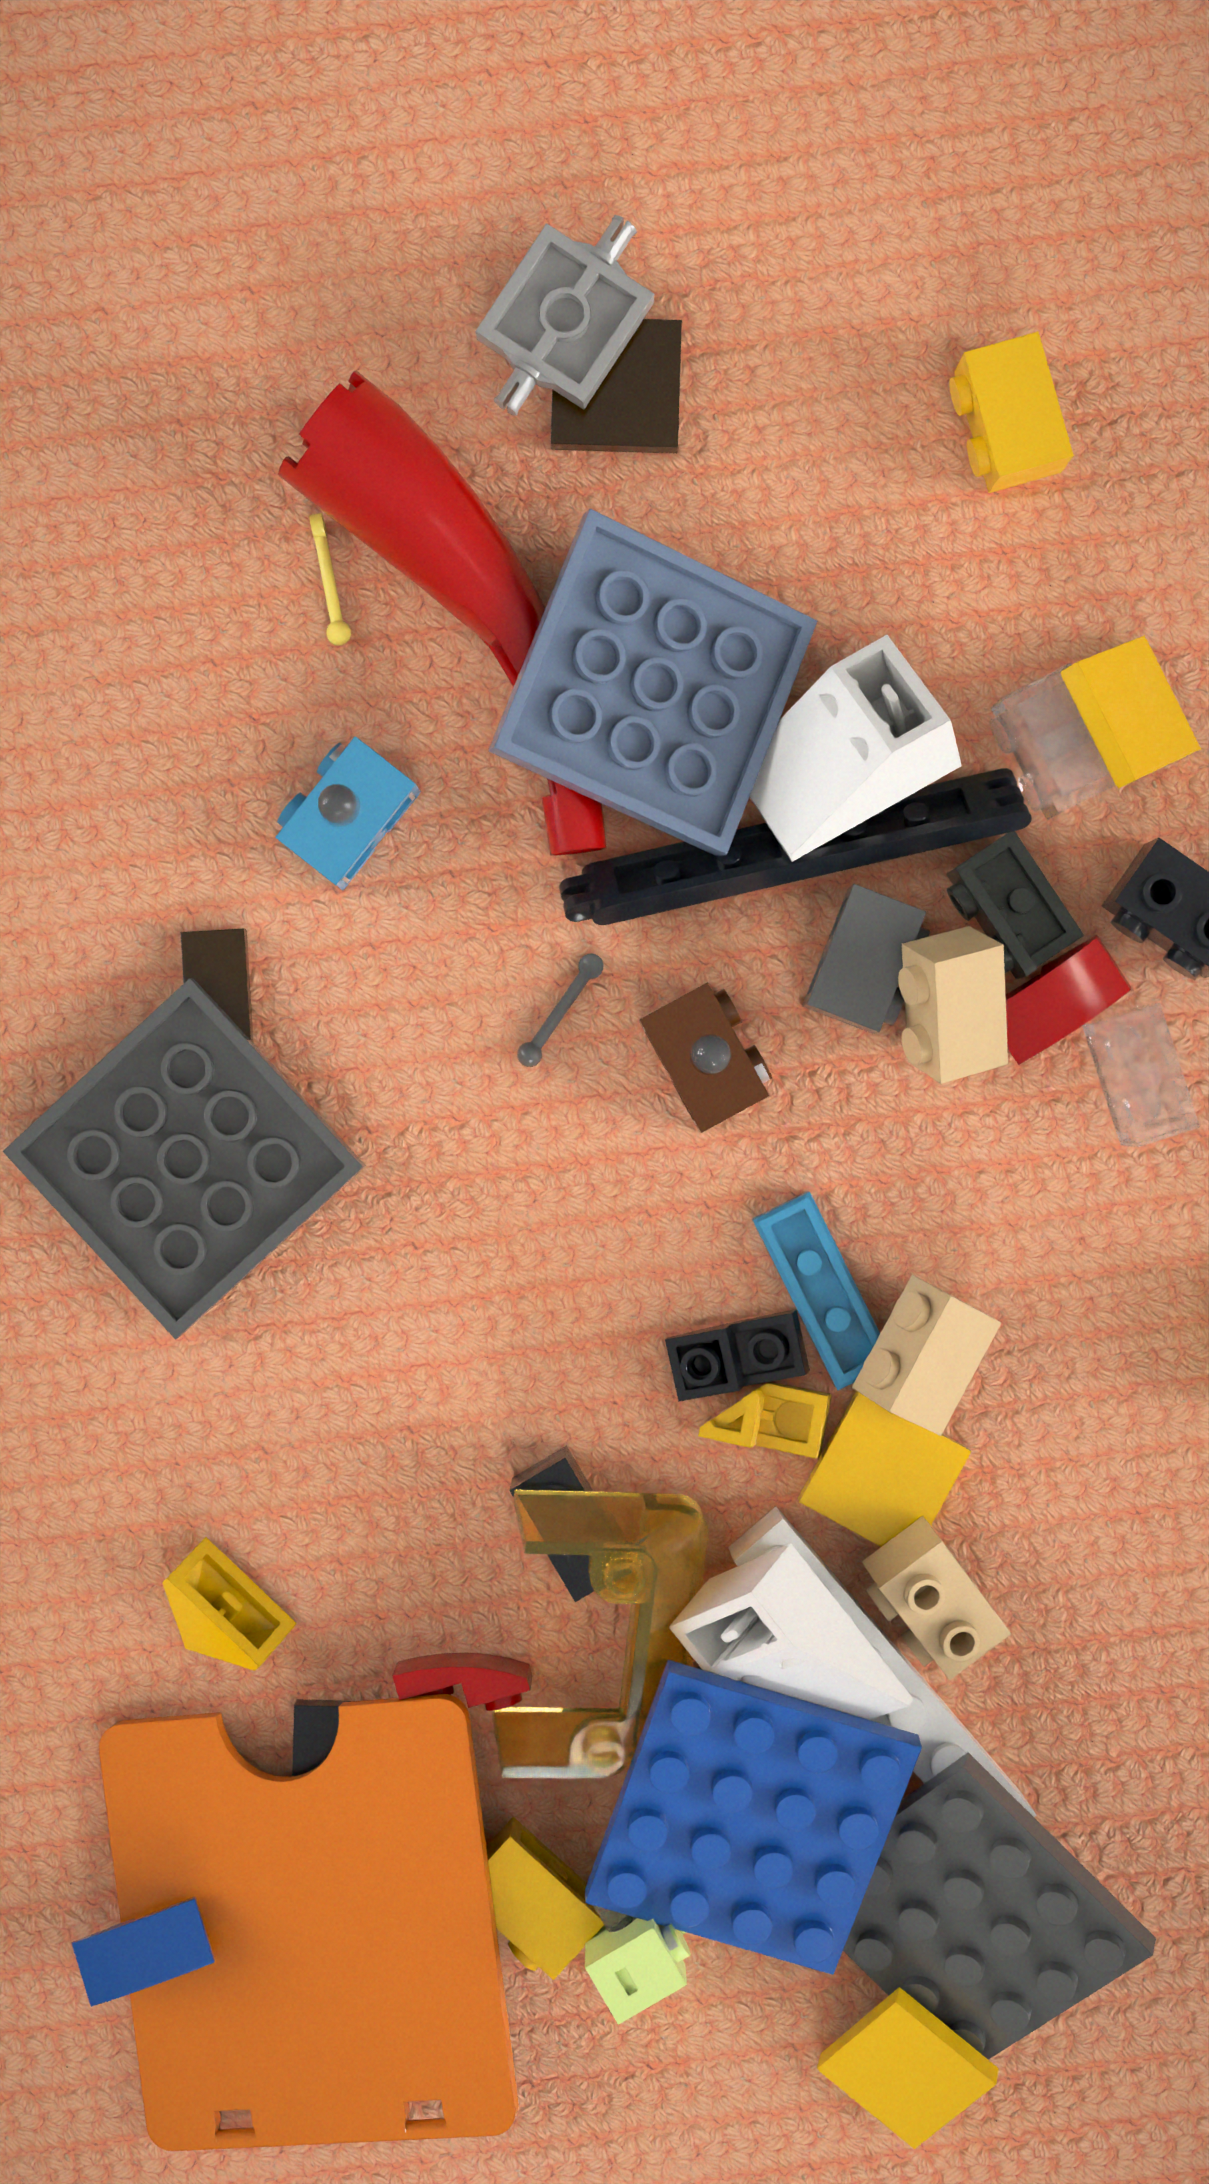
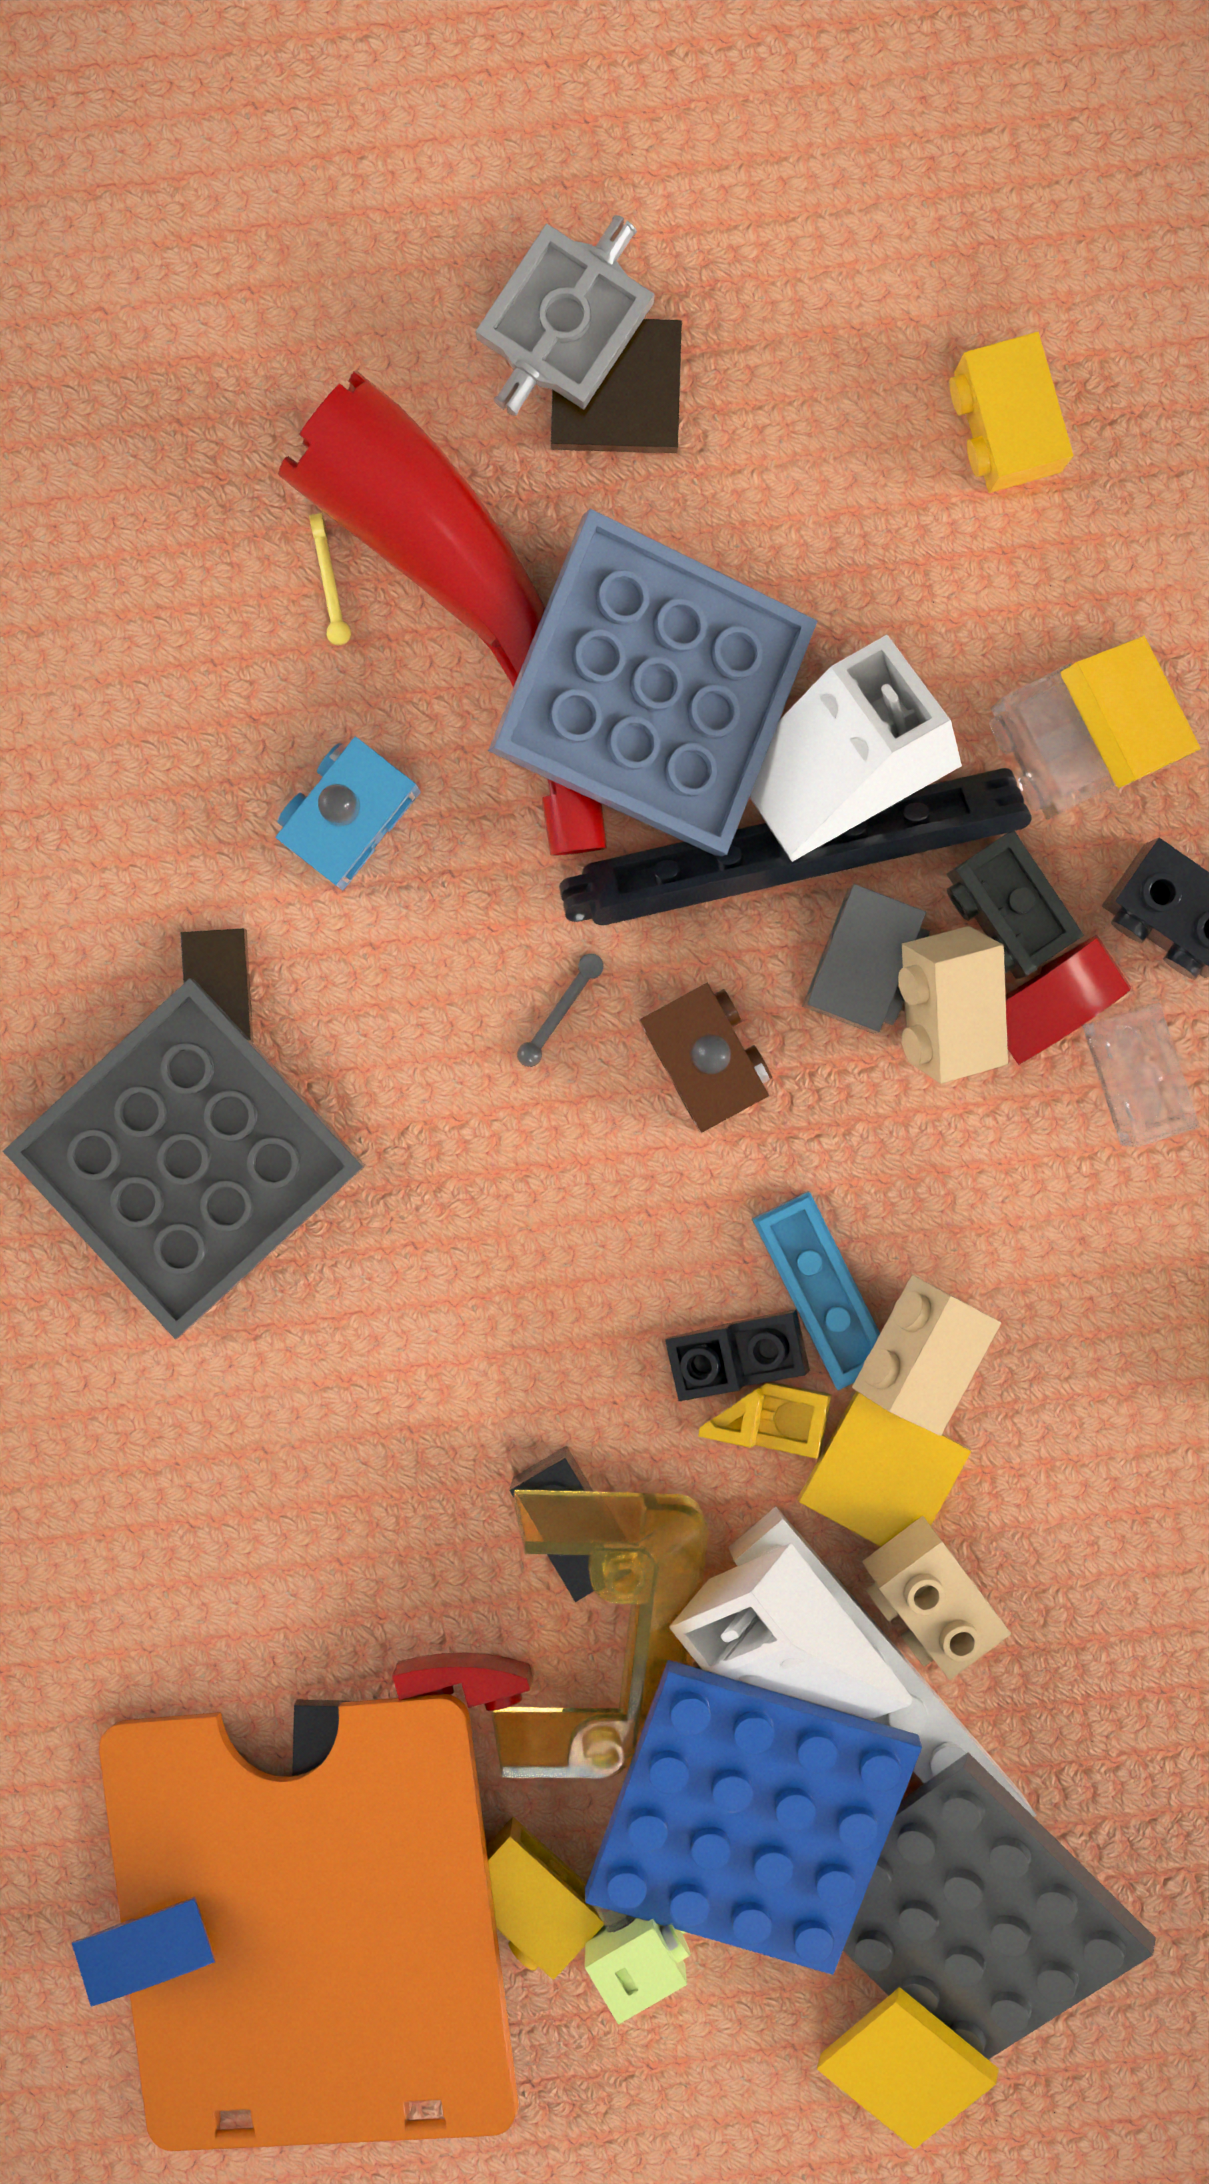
yellow slope [162,1537,297,1671] -> none

